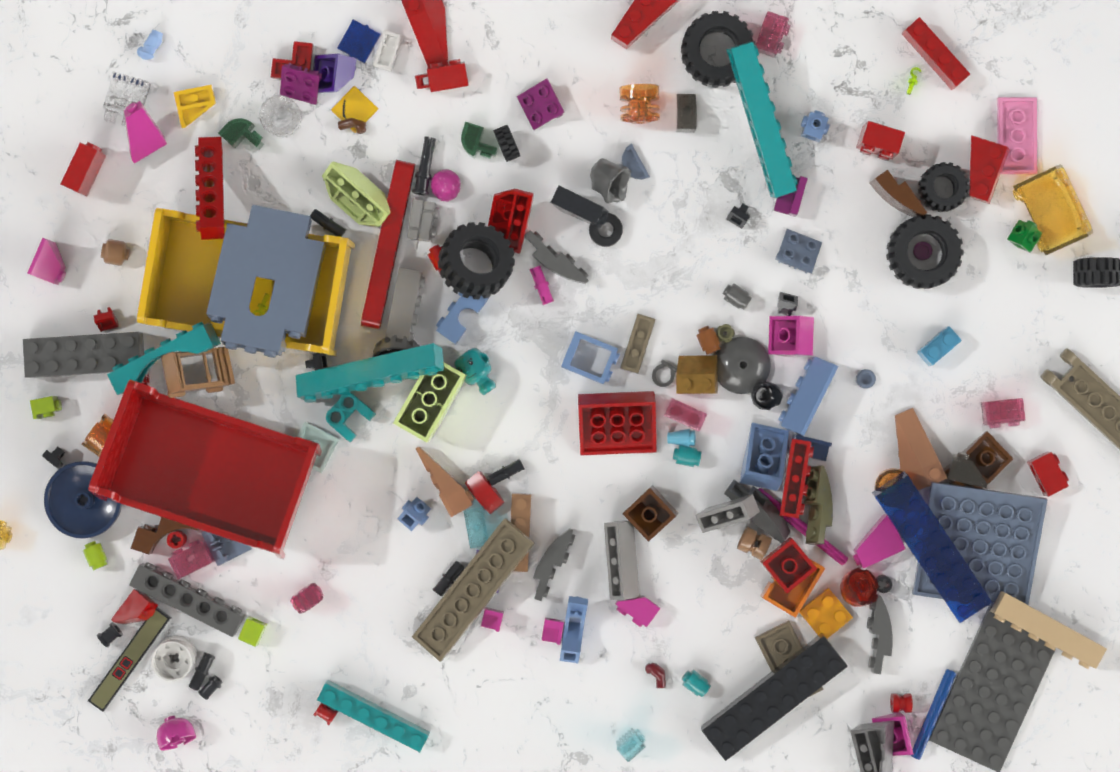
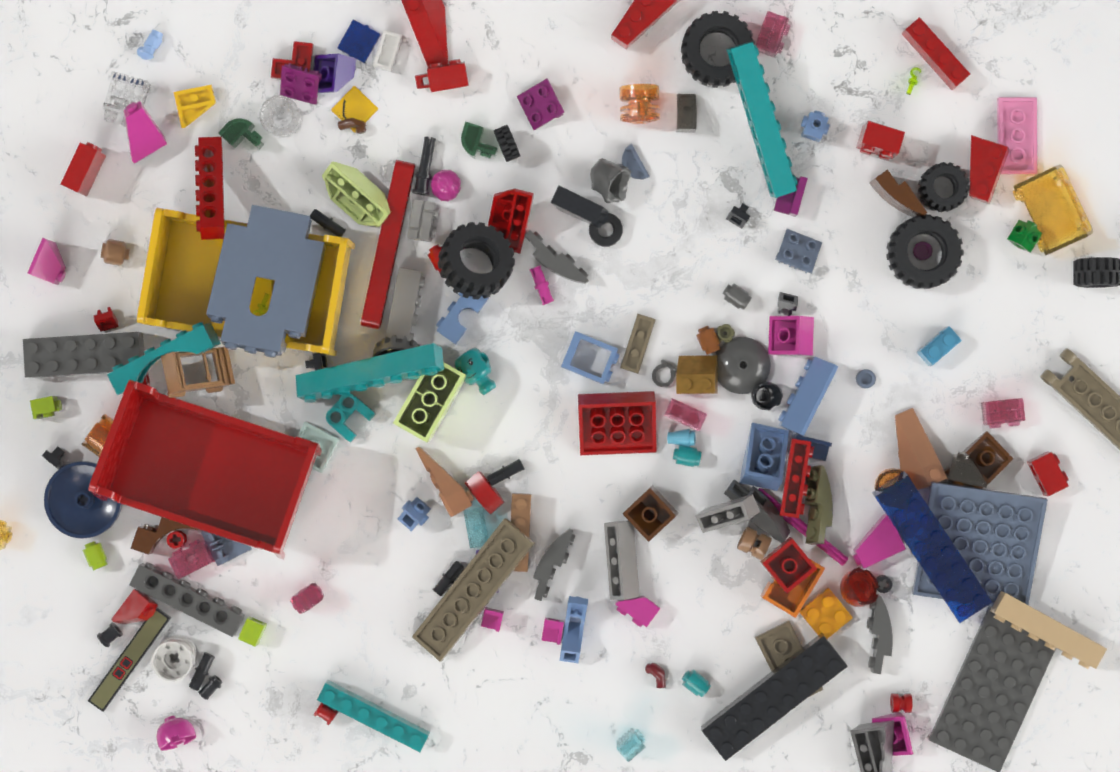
blue axle [911,669,956,760] -> none

